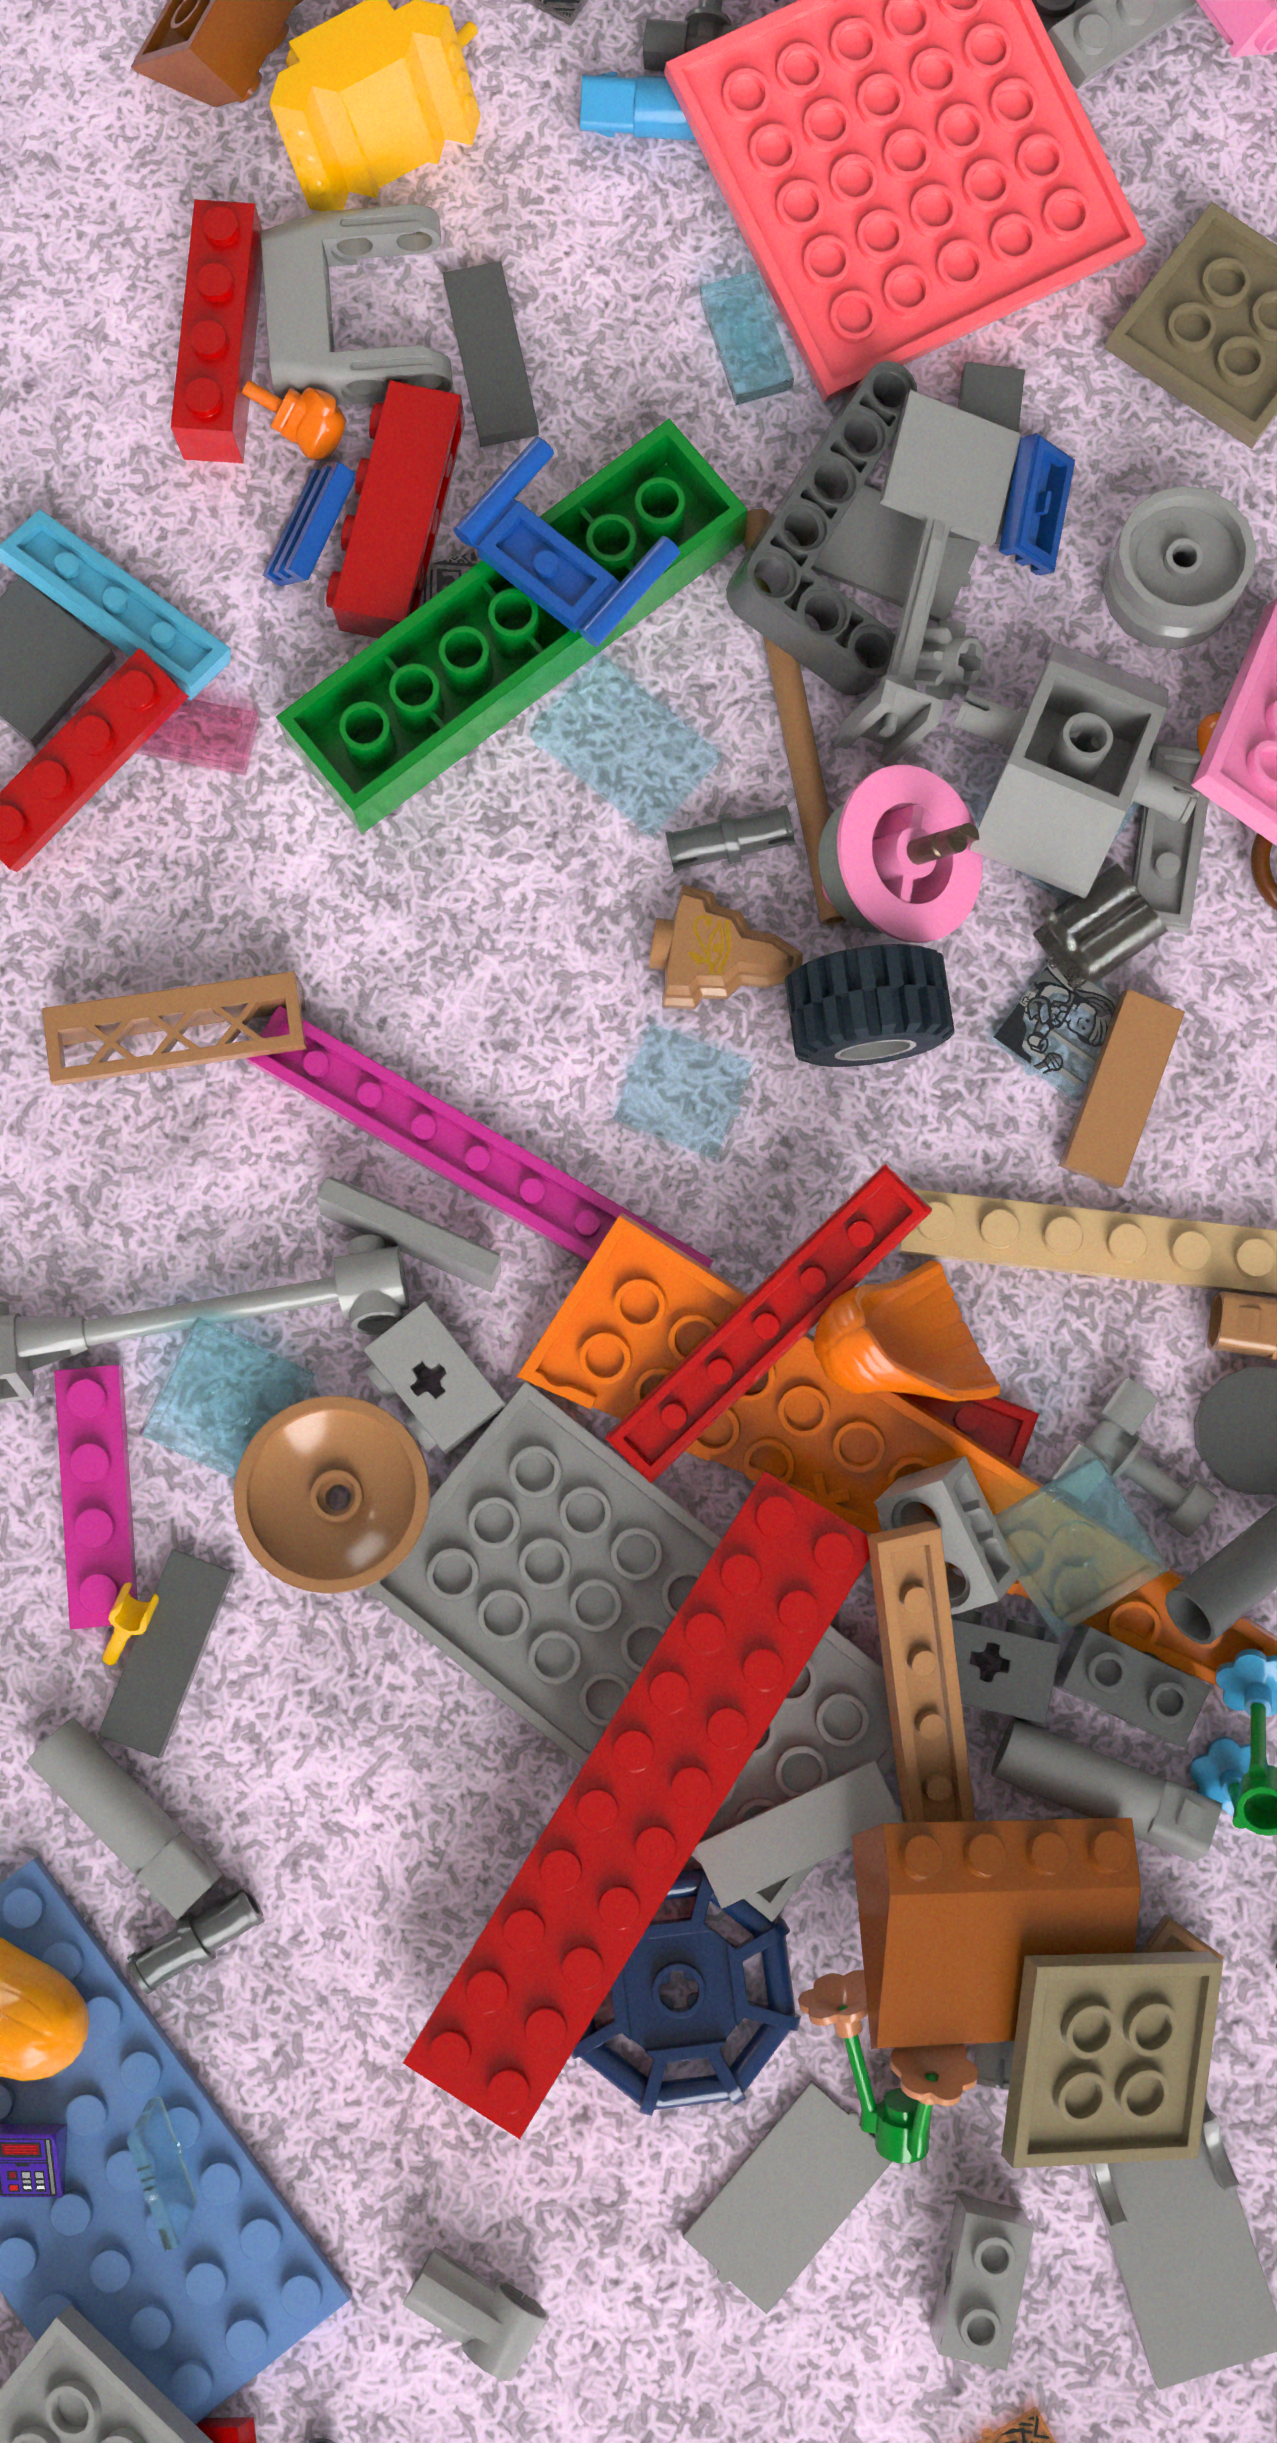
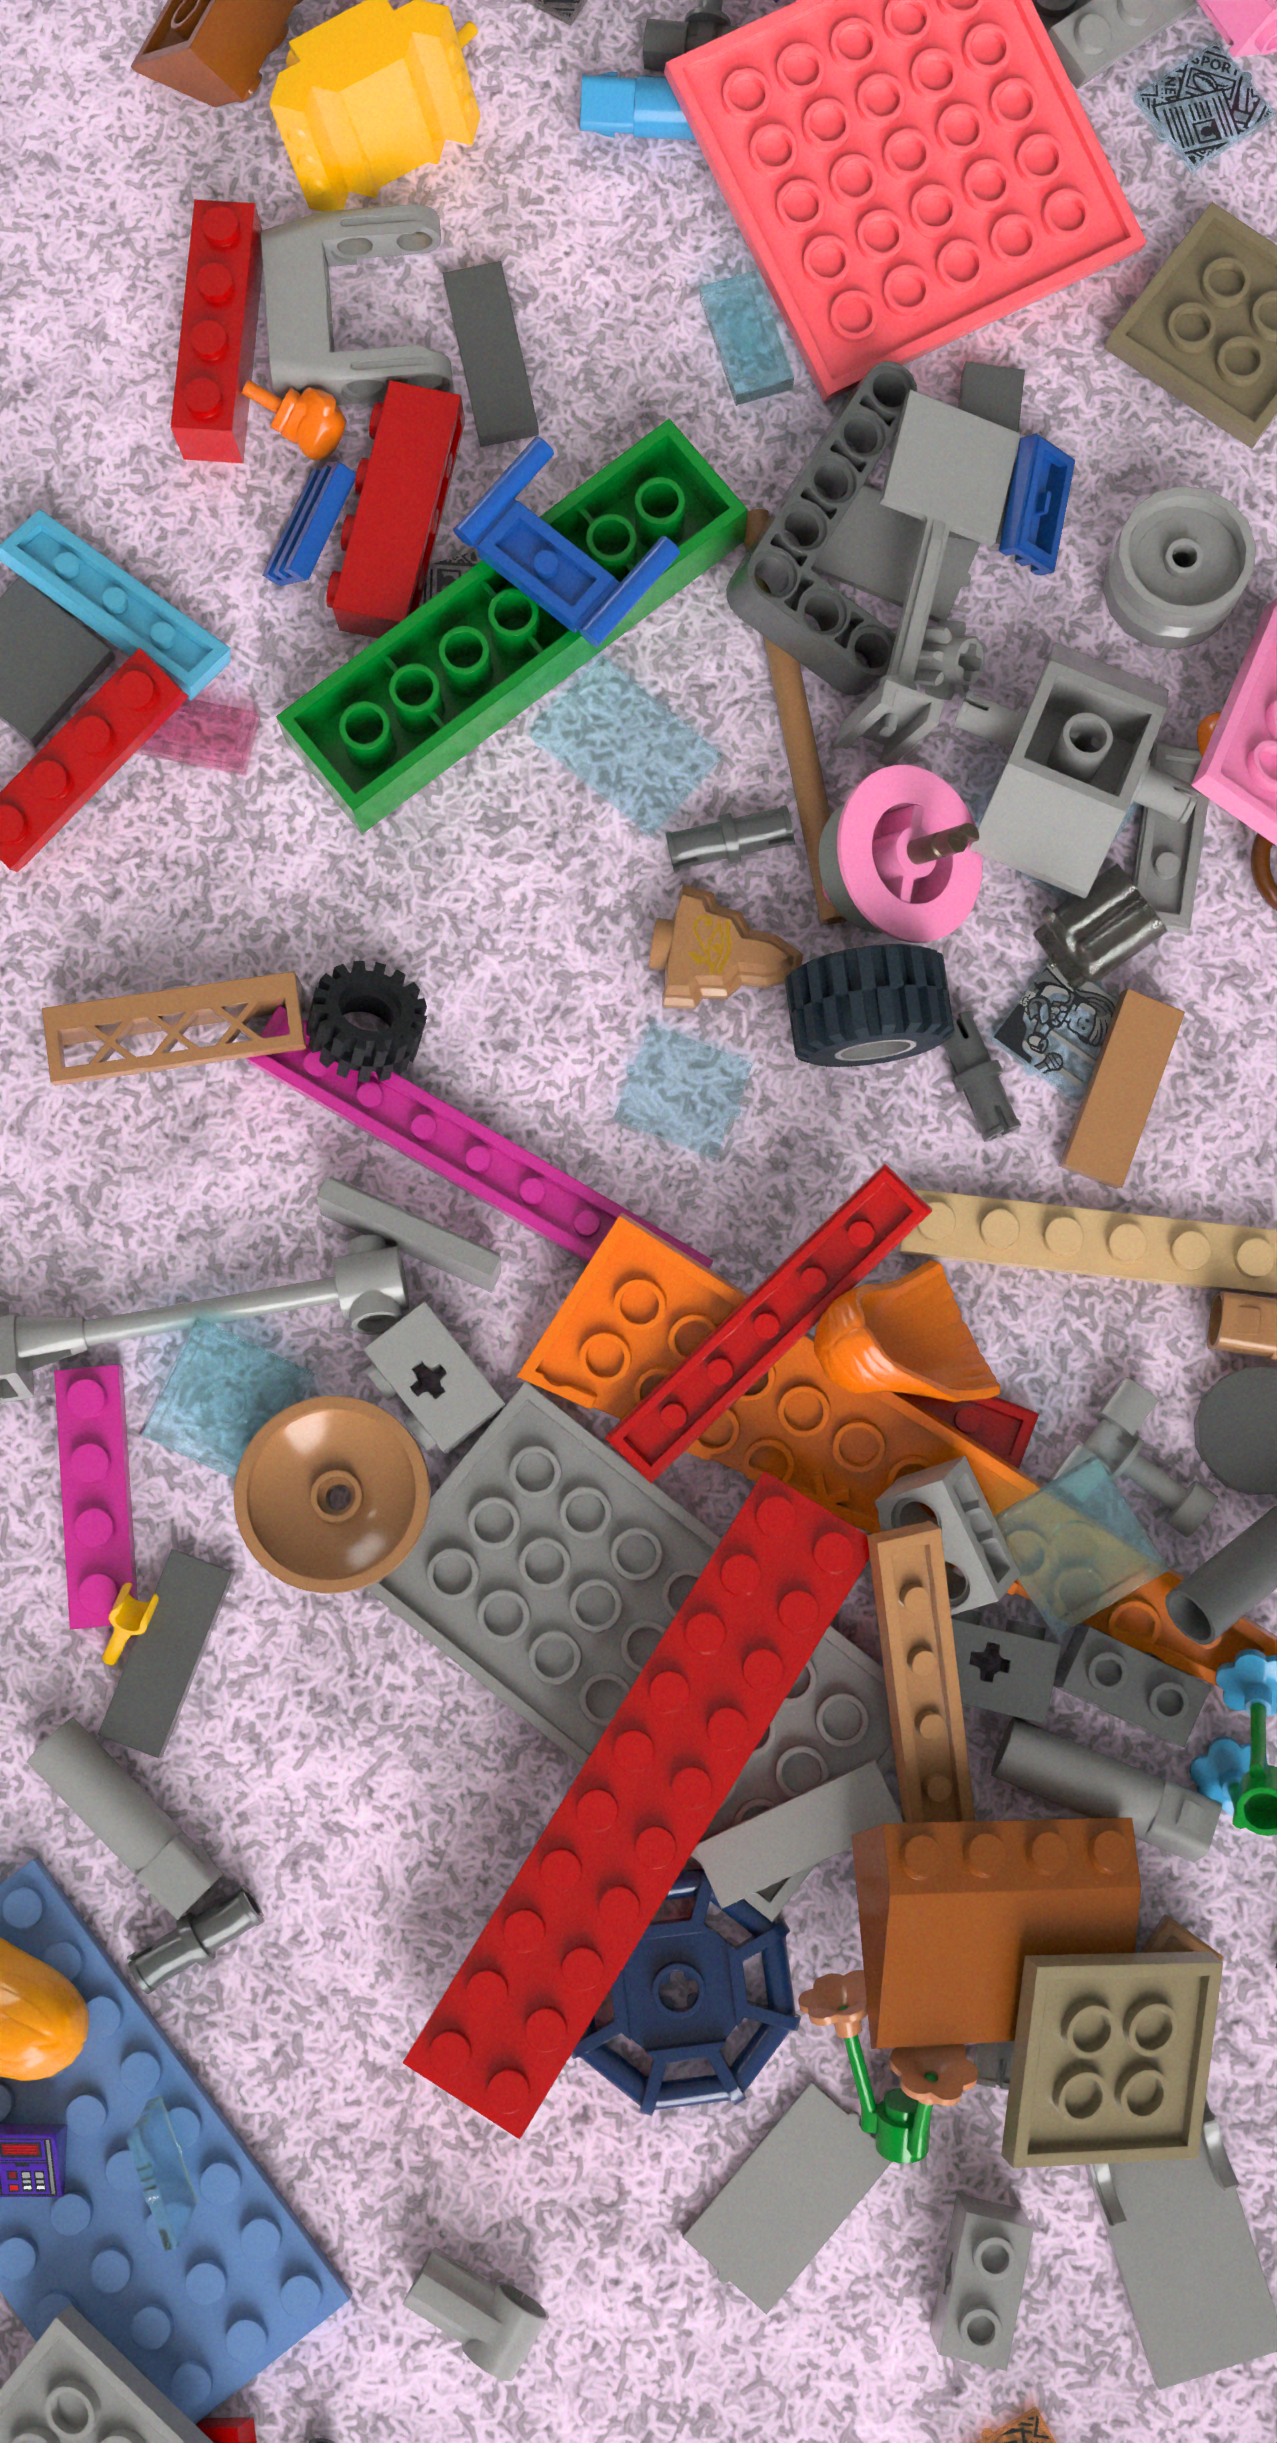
none -> black tyre [306,961,427,1082]
none -> dark grey pin [943,1011,1021,1142]
none -> clear light blue piece [1133,41,1276,174]

